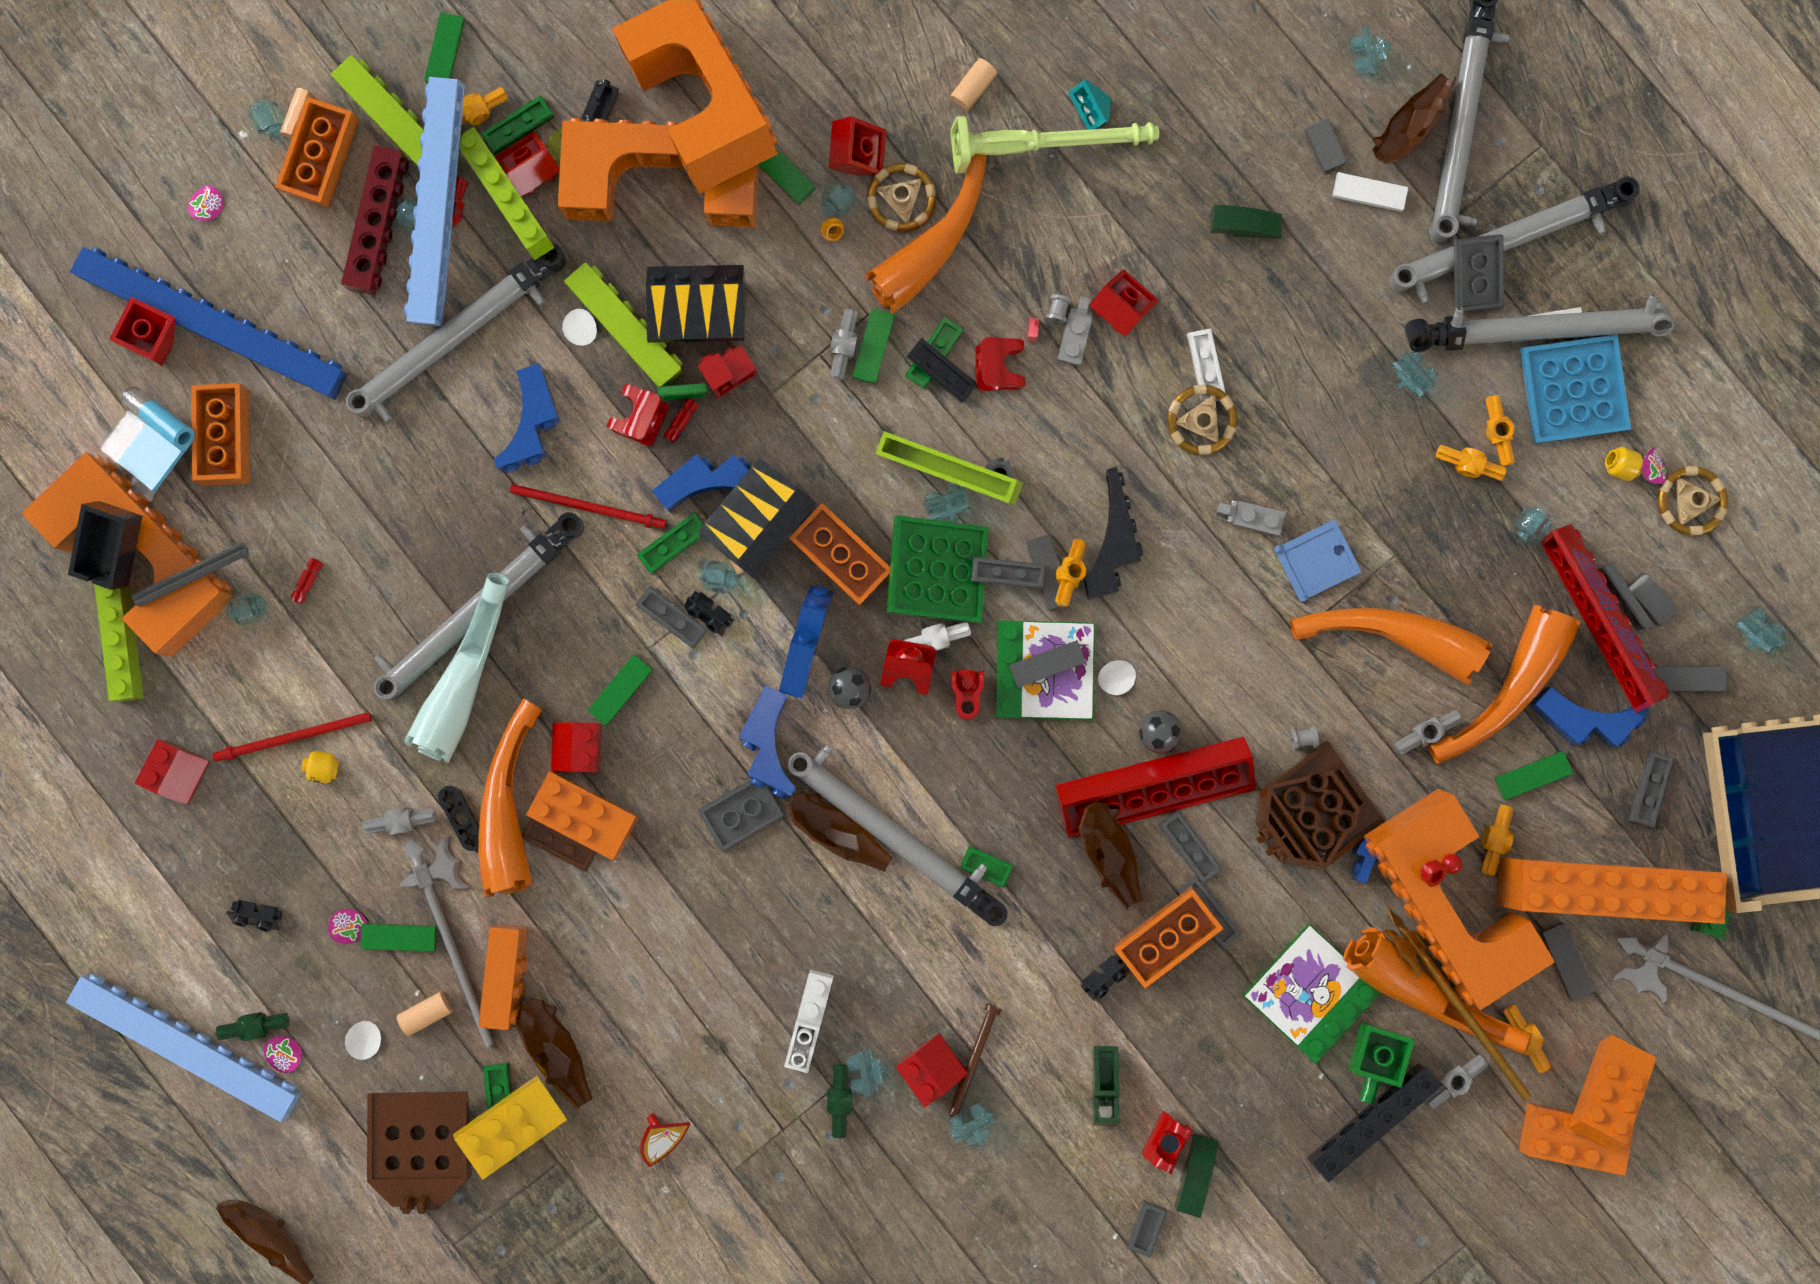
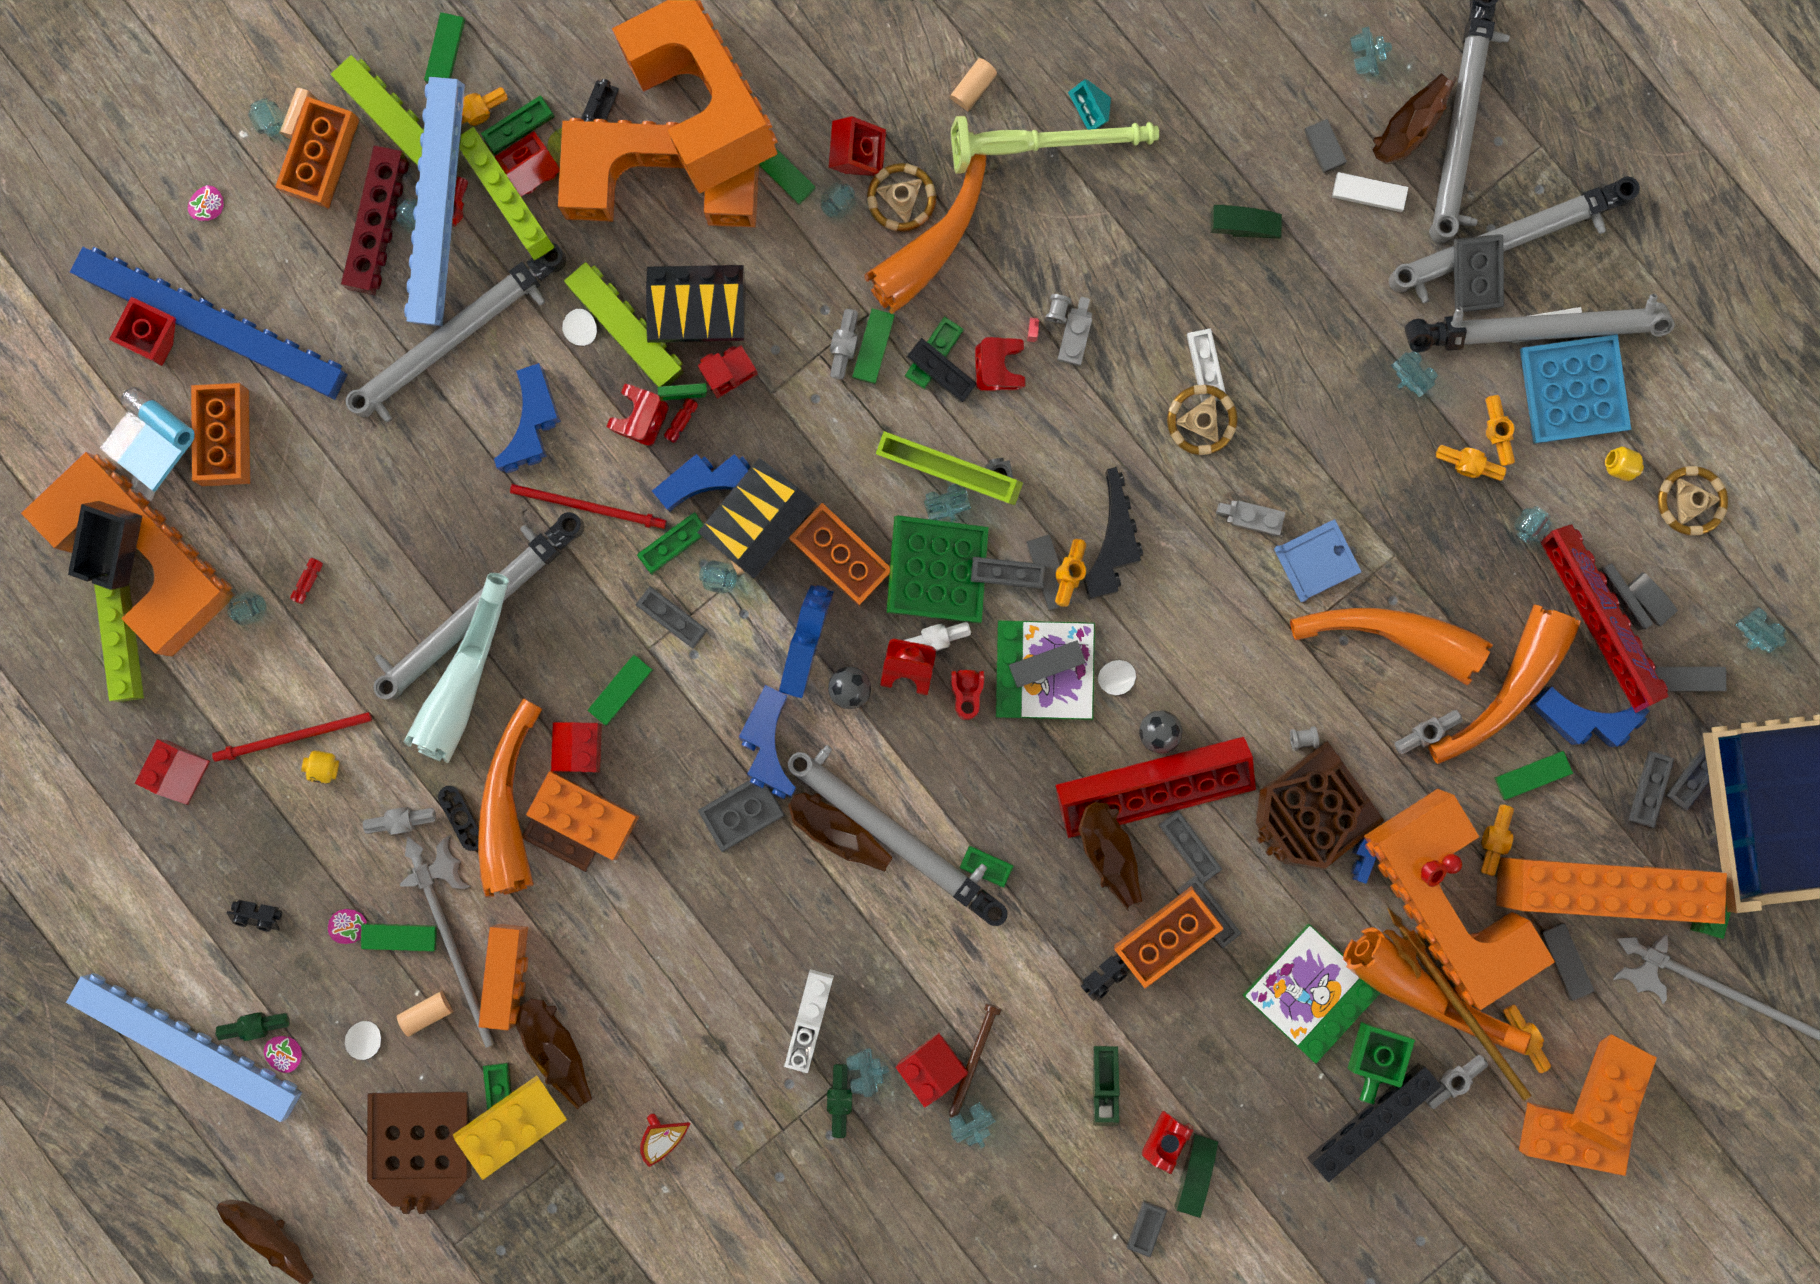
dark grey axle [132,542,249,607] -> none
black hinge [684,591,734,636] -> none
light orange plate [820,217,844,241] -> none
red slope [1089,269,1159,337] -> none
sticker [1641,447,1667,484] -> none
none -> dark grey tile [1665,745,1731,811]

